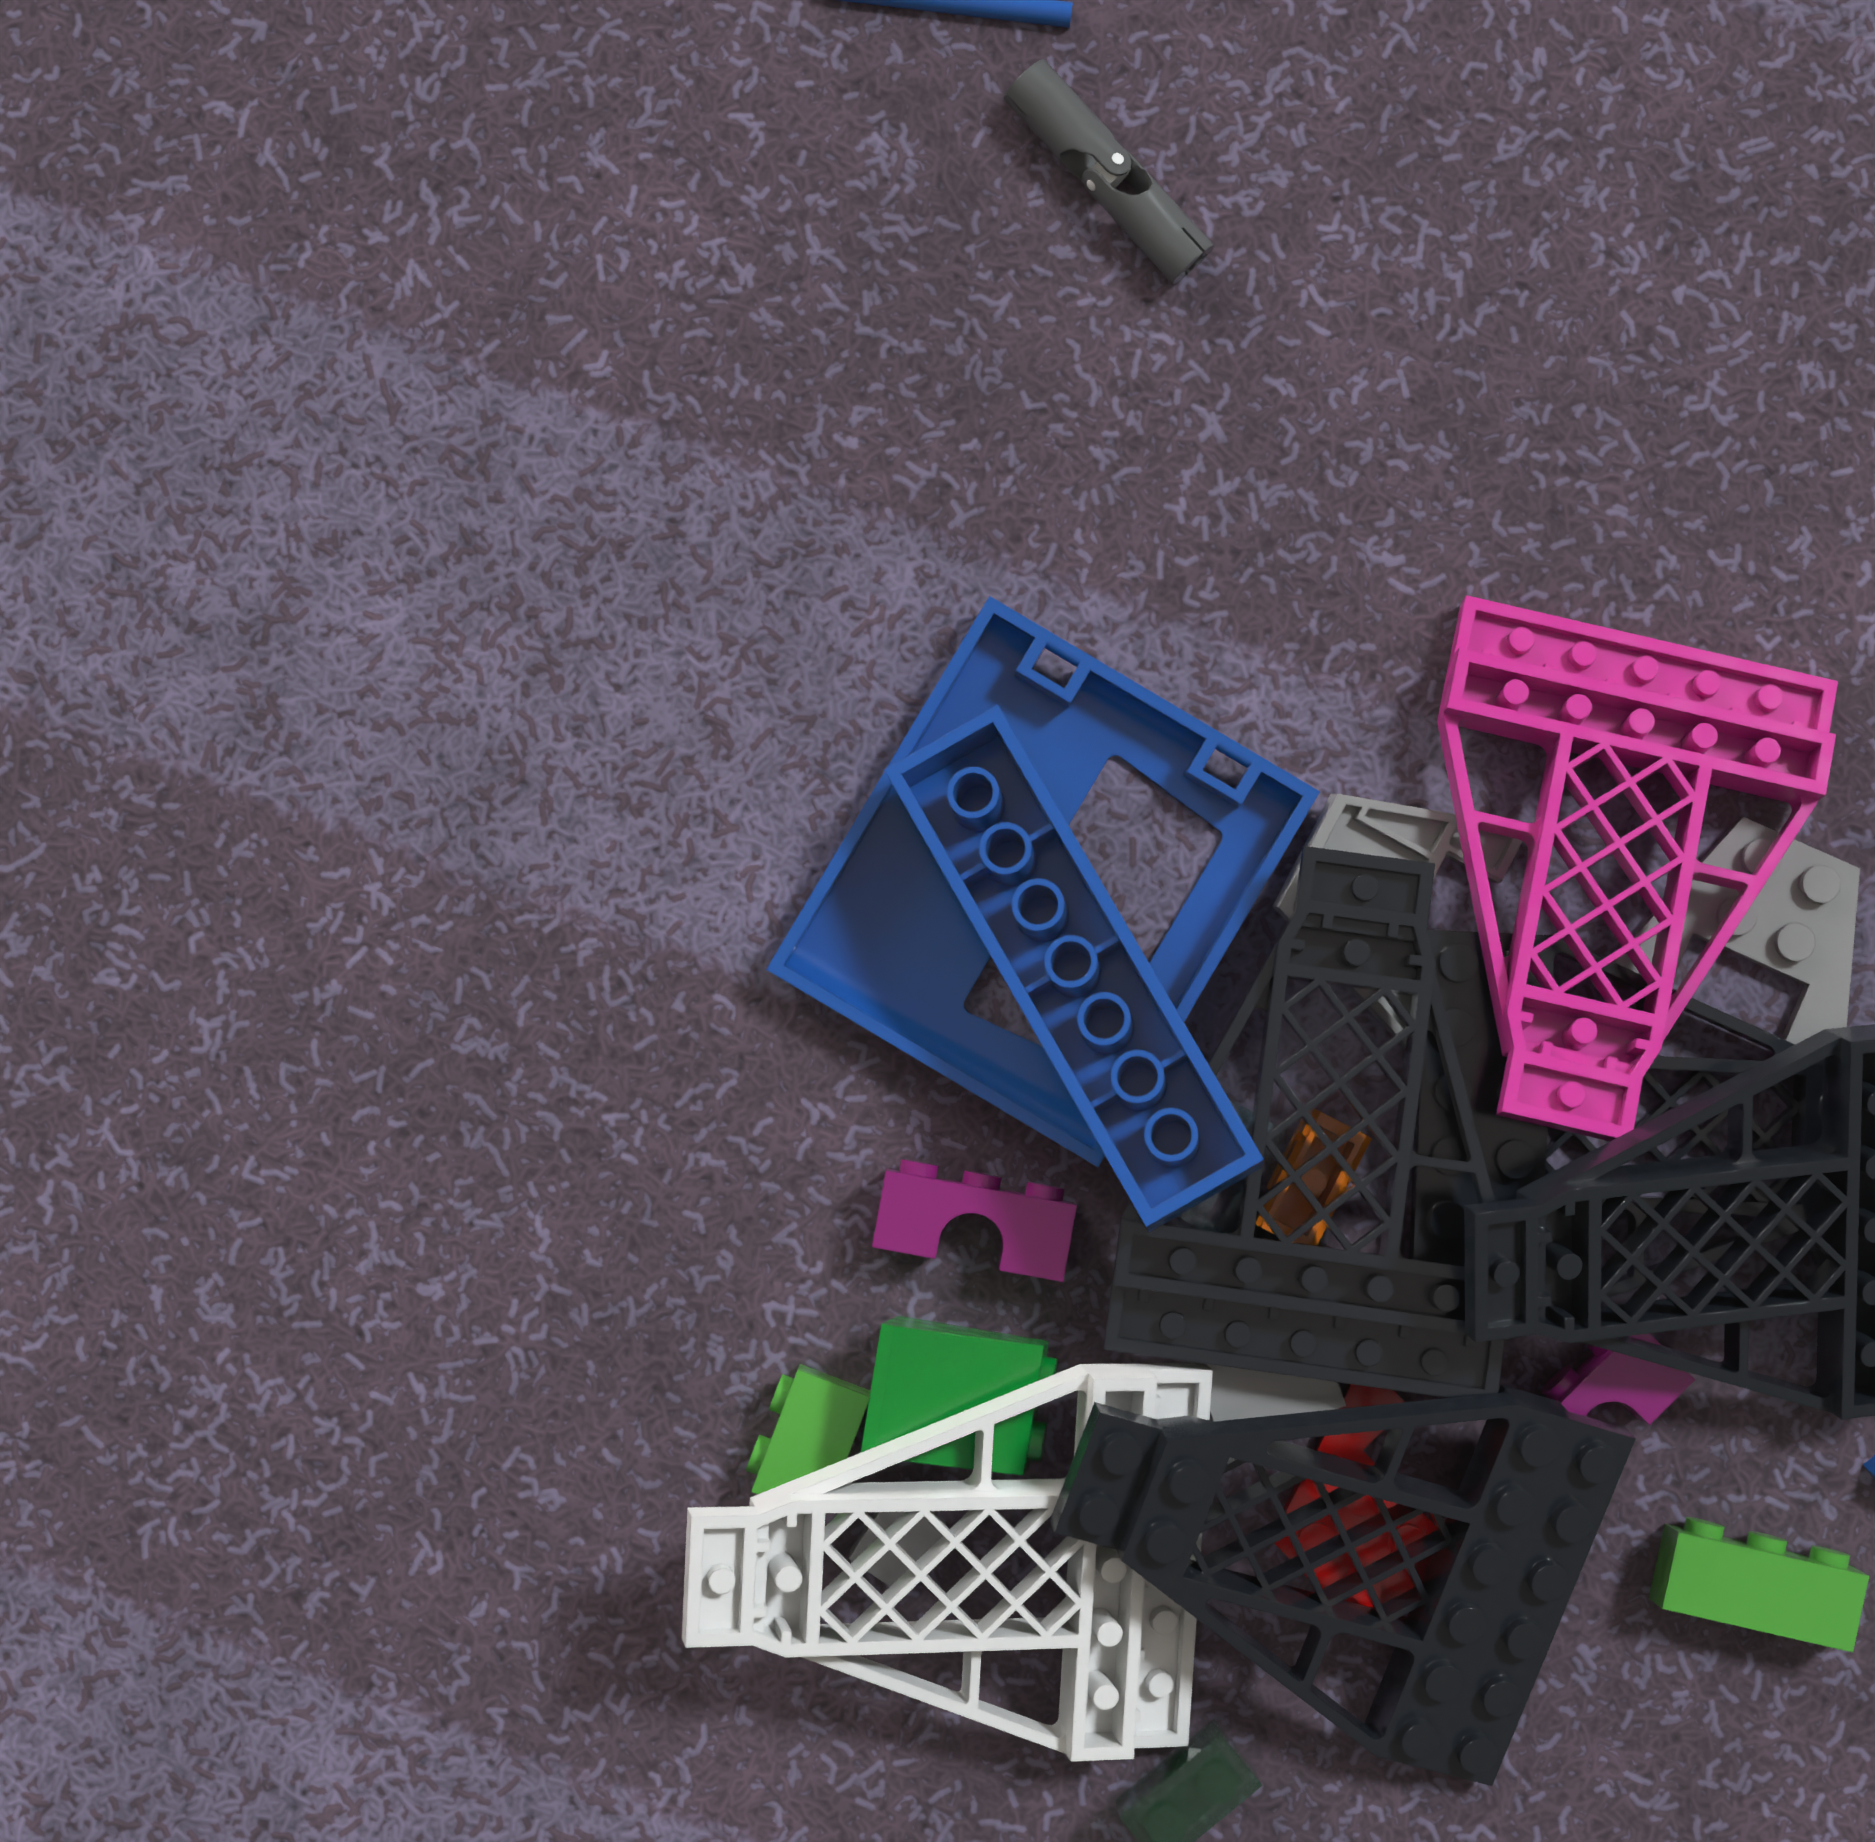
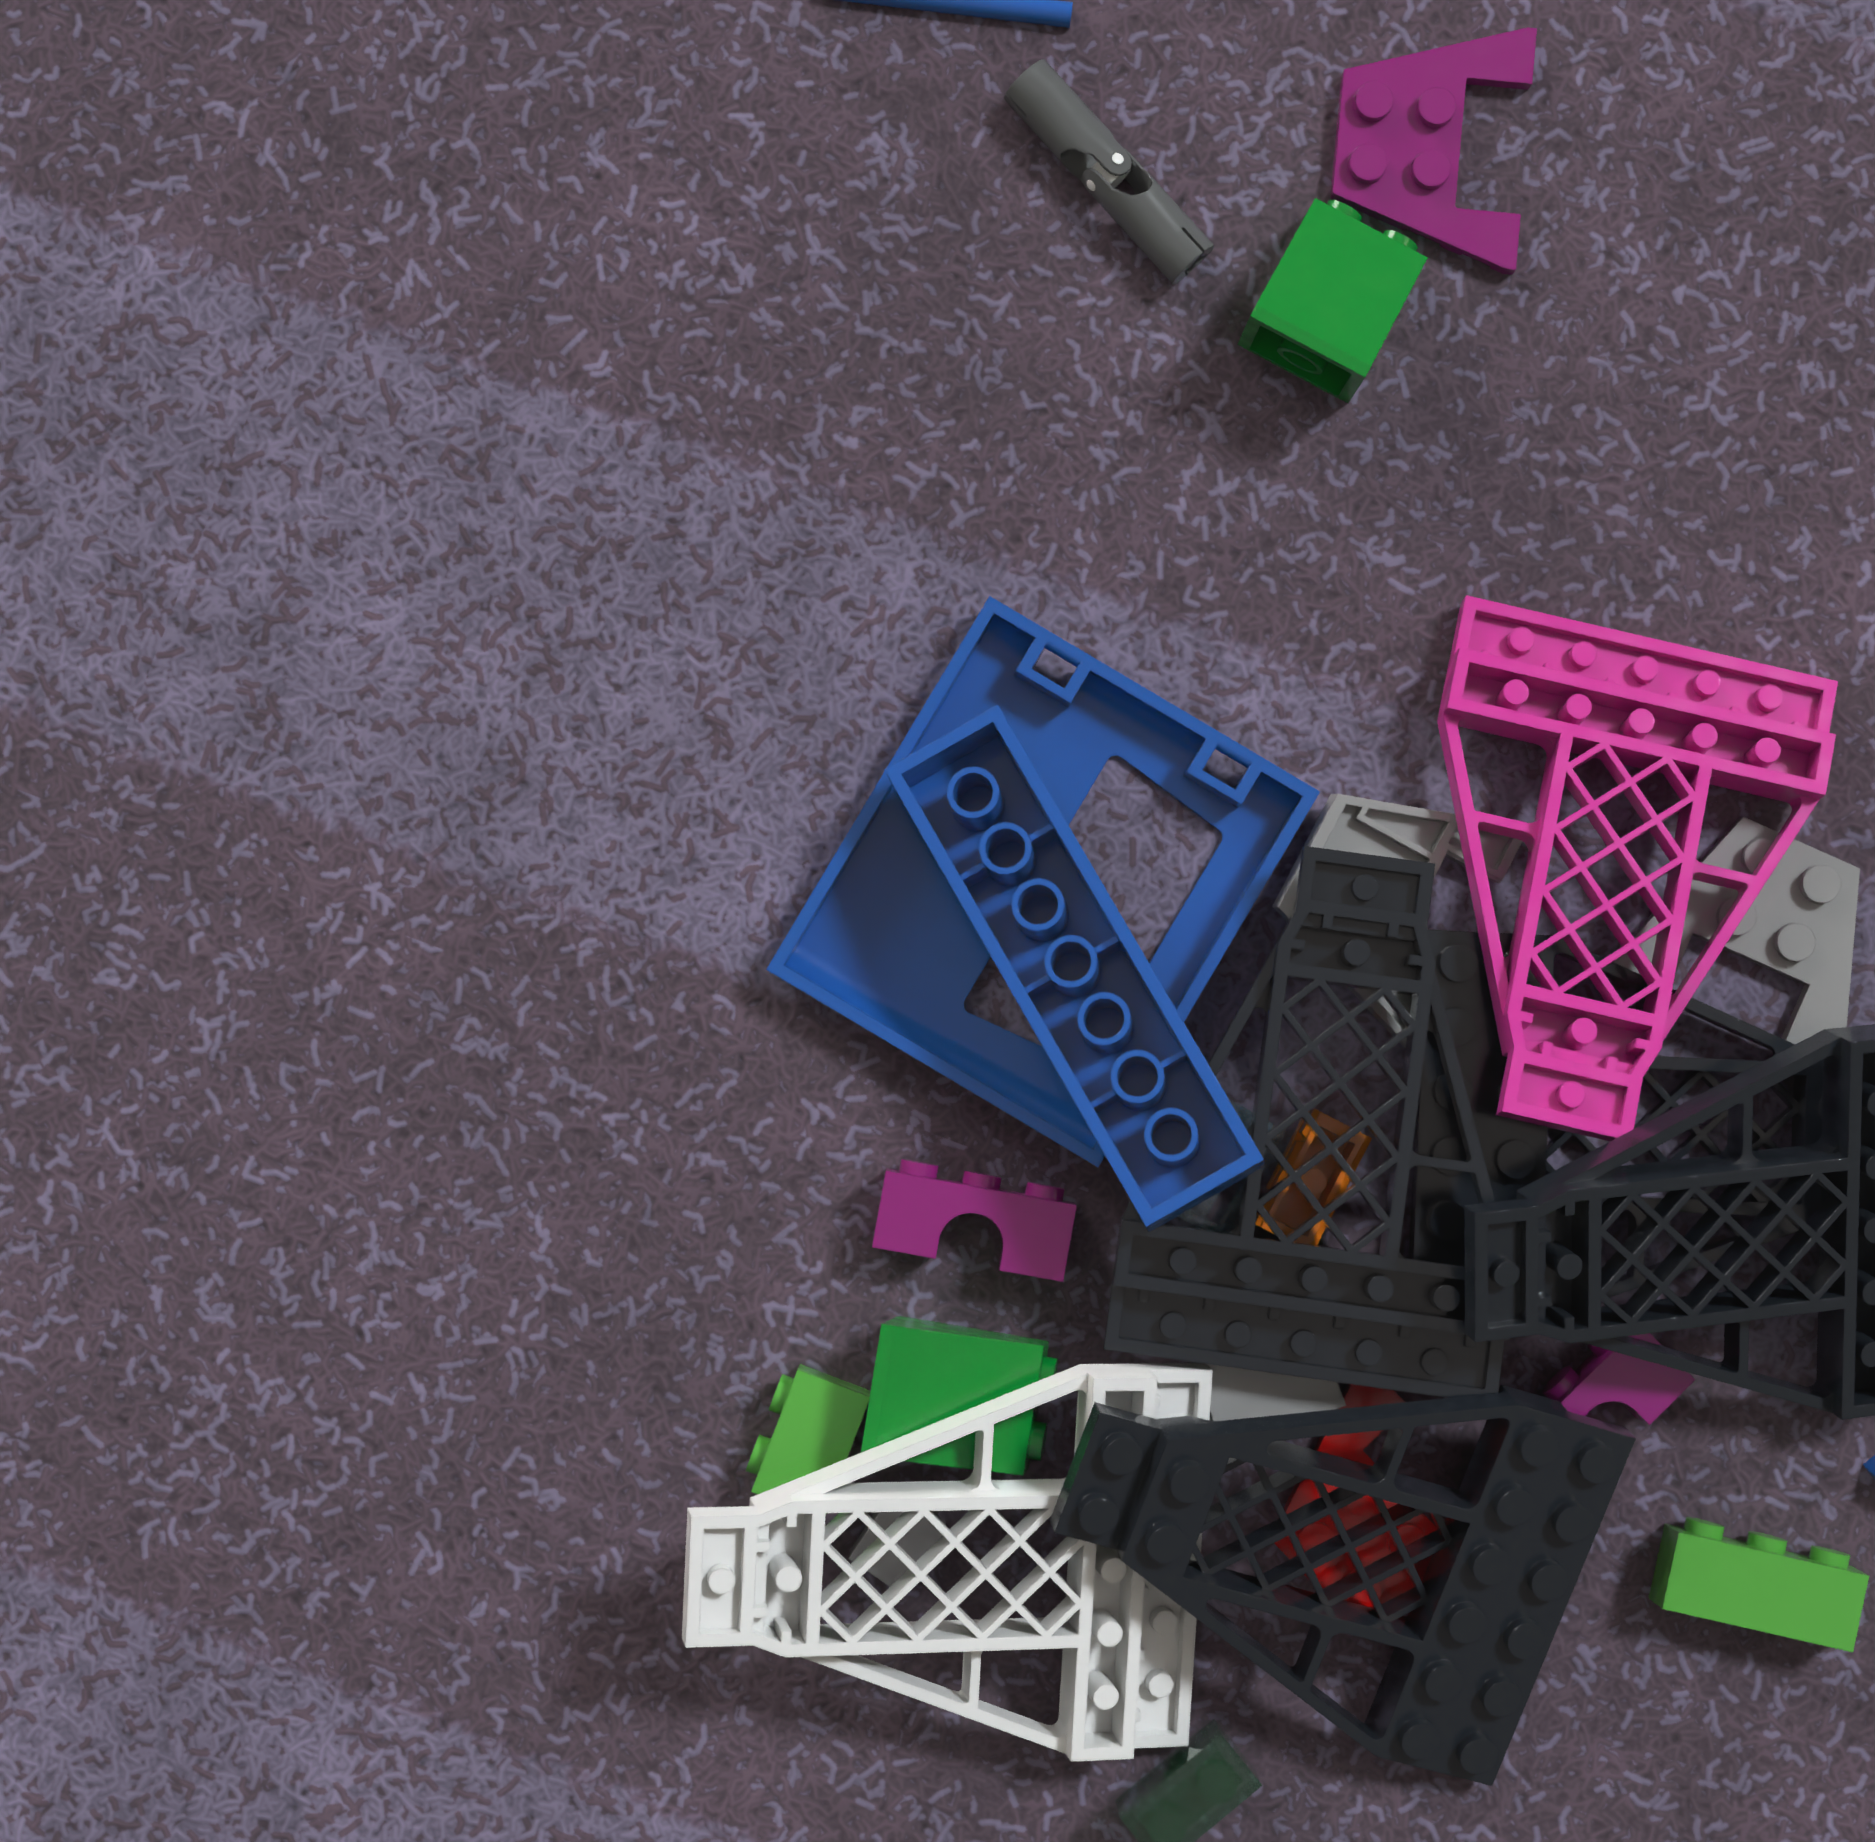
none -> green slope [1237,198,1428,403]
none -> magenta wing [1330,27,1537,275]

